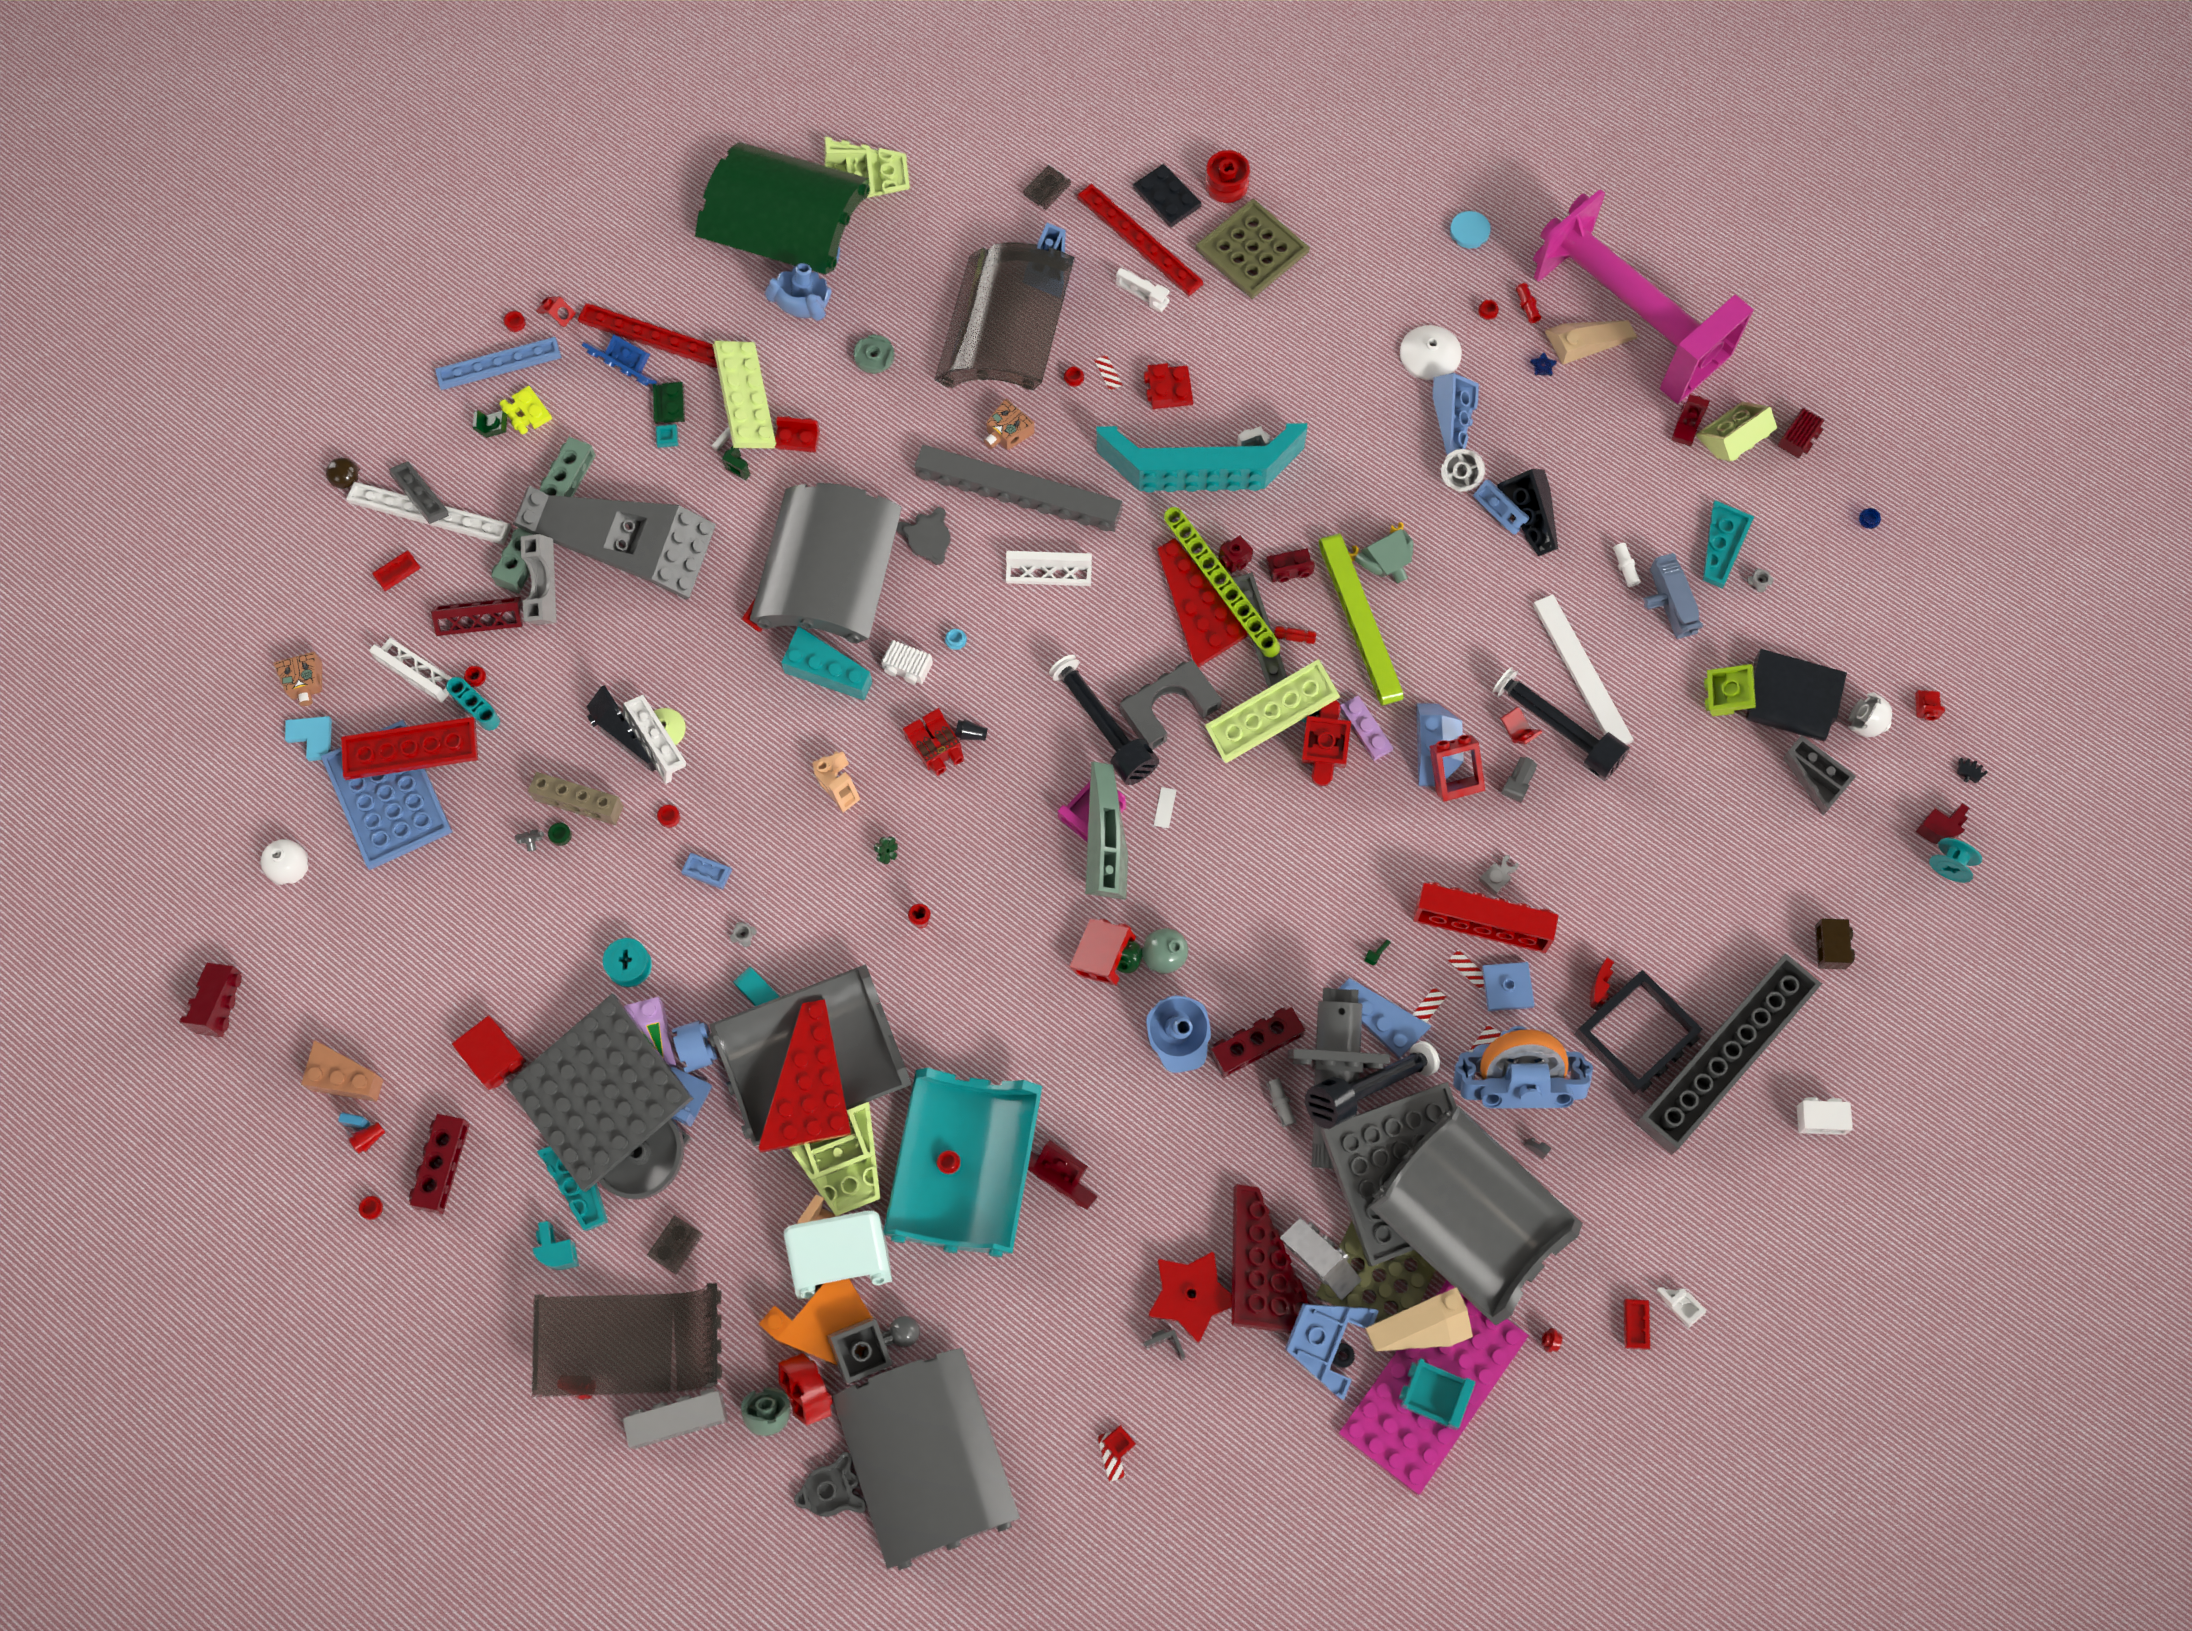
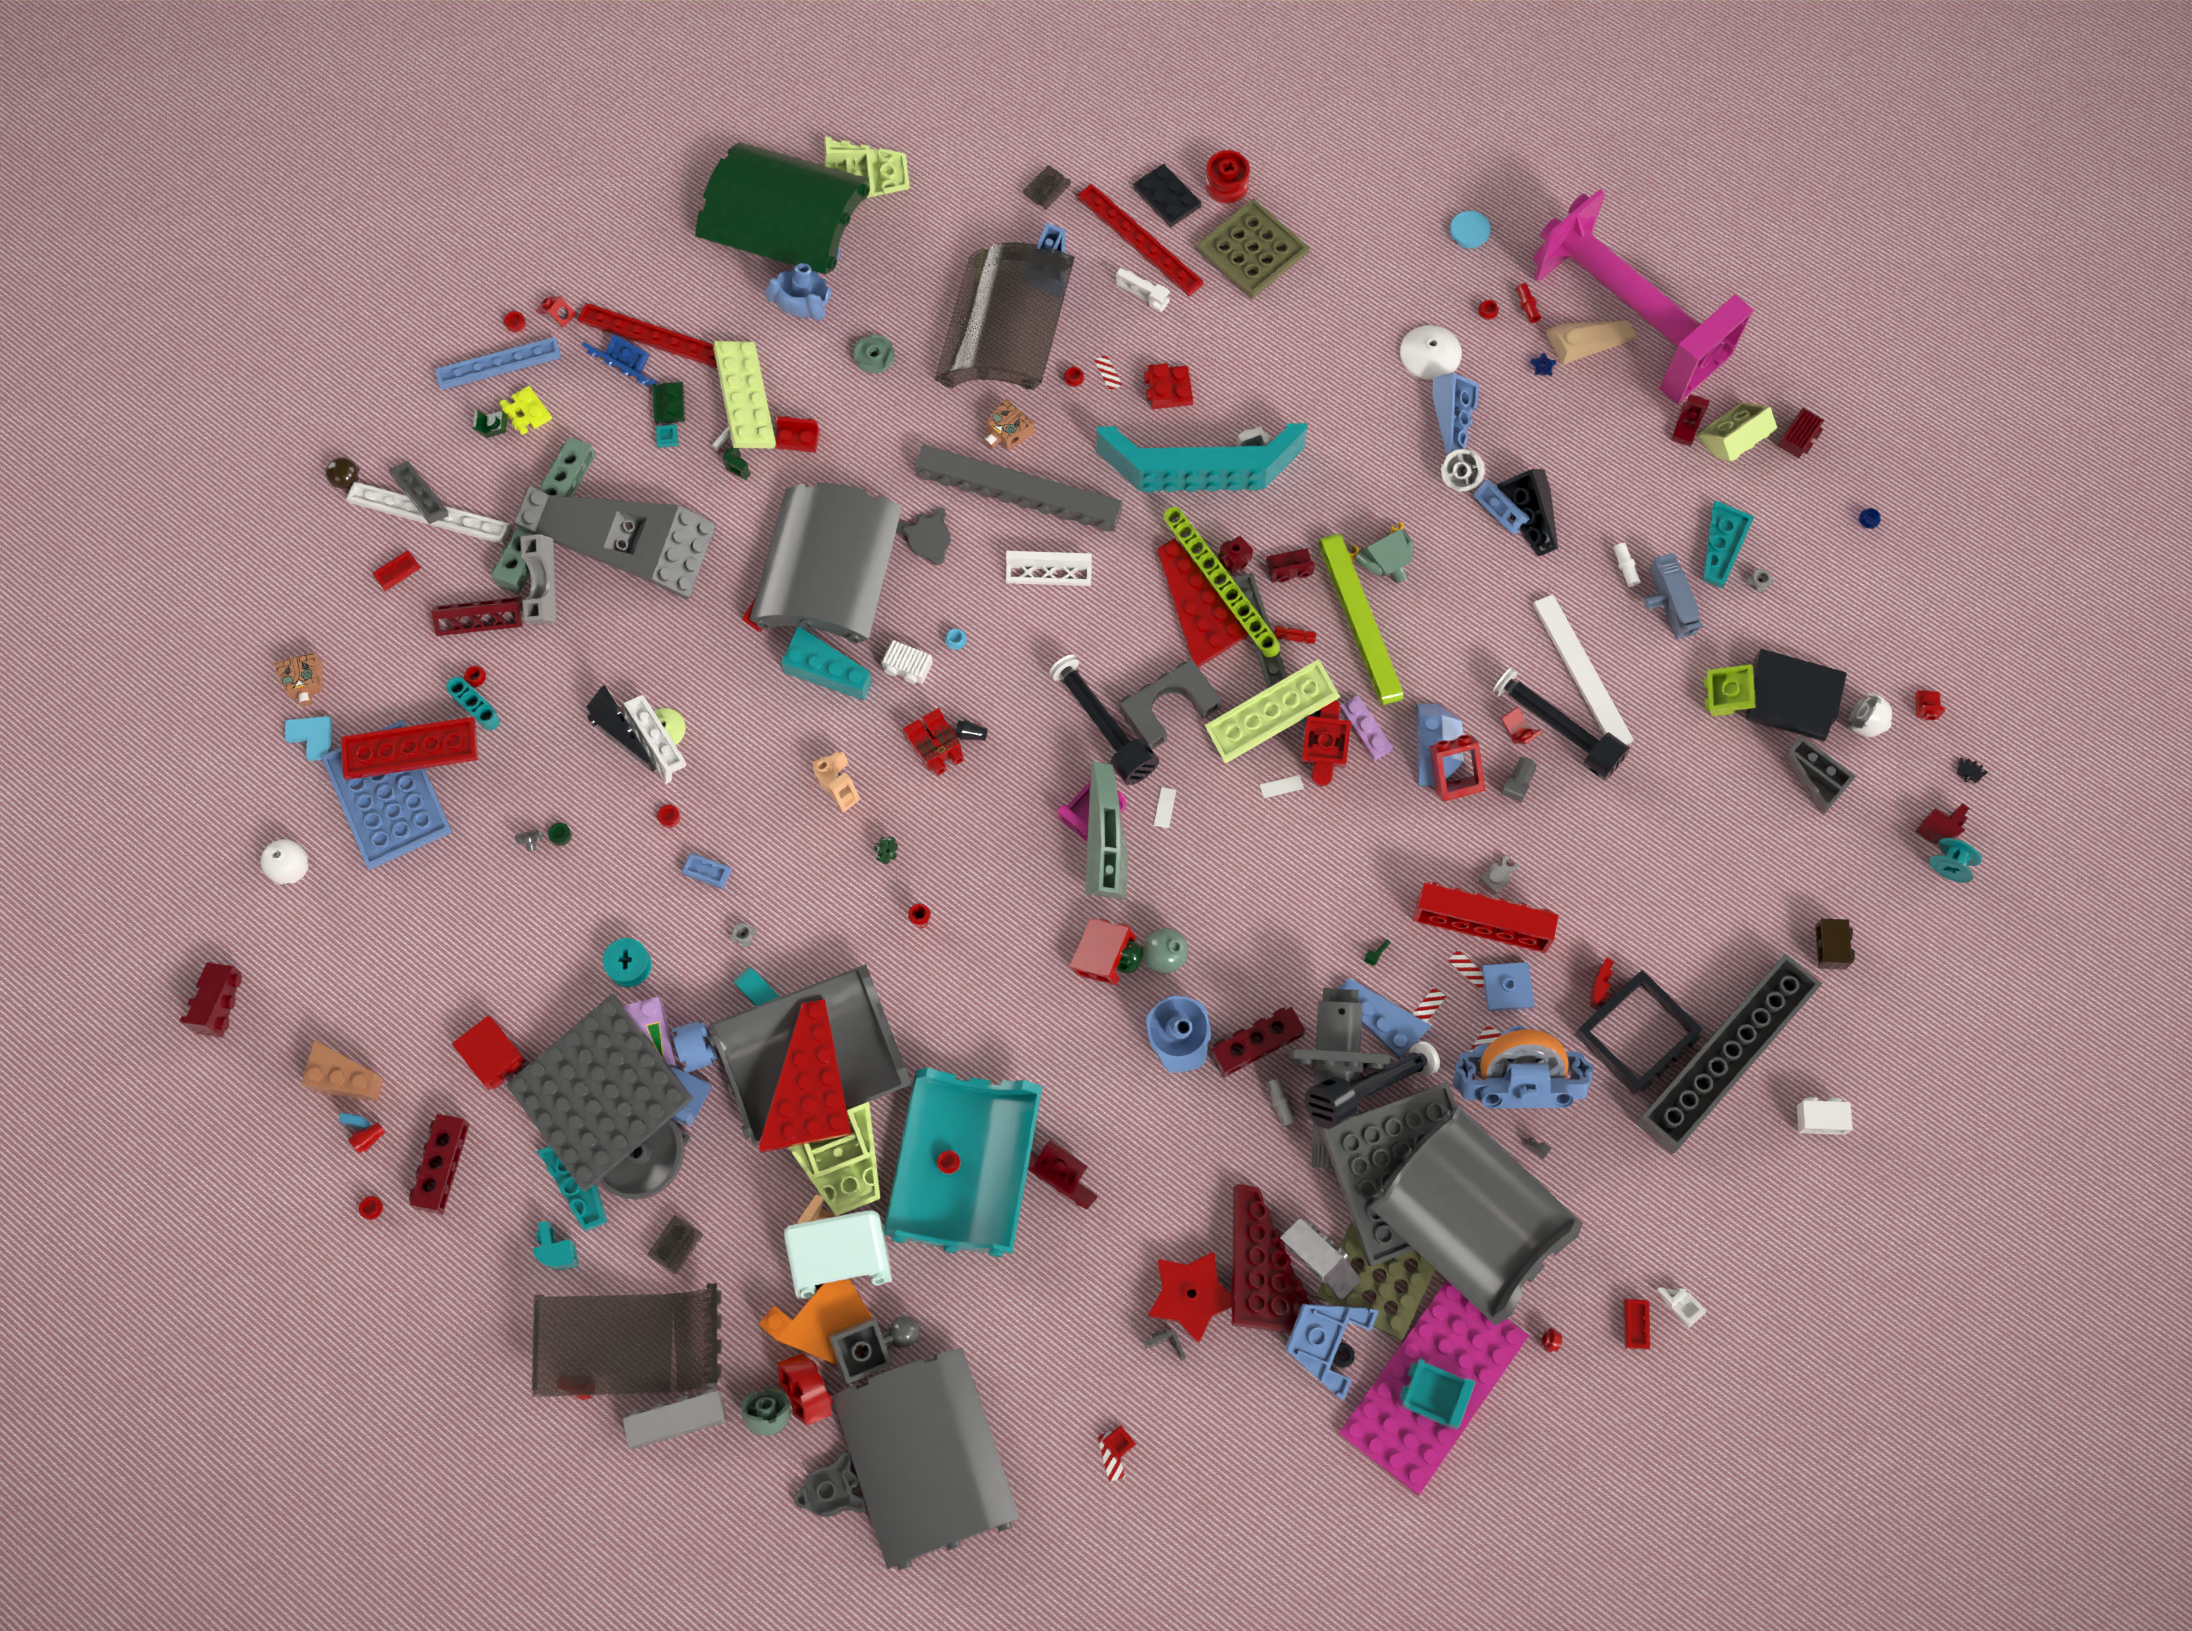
white fence [369,638,451,703] -> none
dark tan brick [528,772,624,826] -> none
tan wedge [1365,1287,1473,1352] -> none
none -> white sticker [1260,775,1304,798]

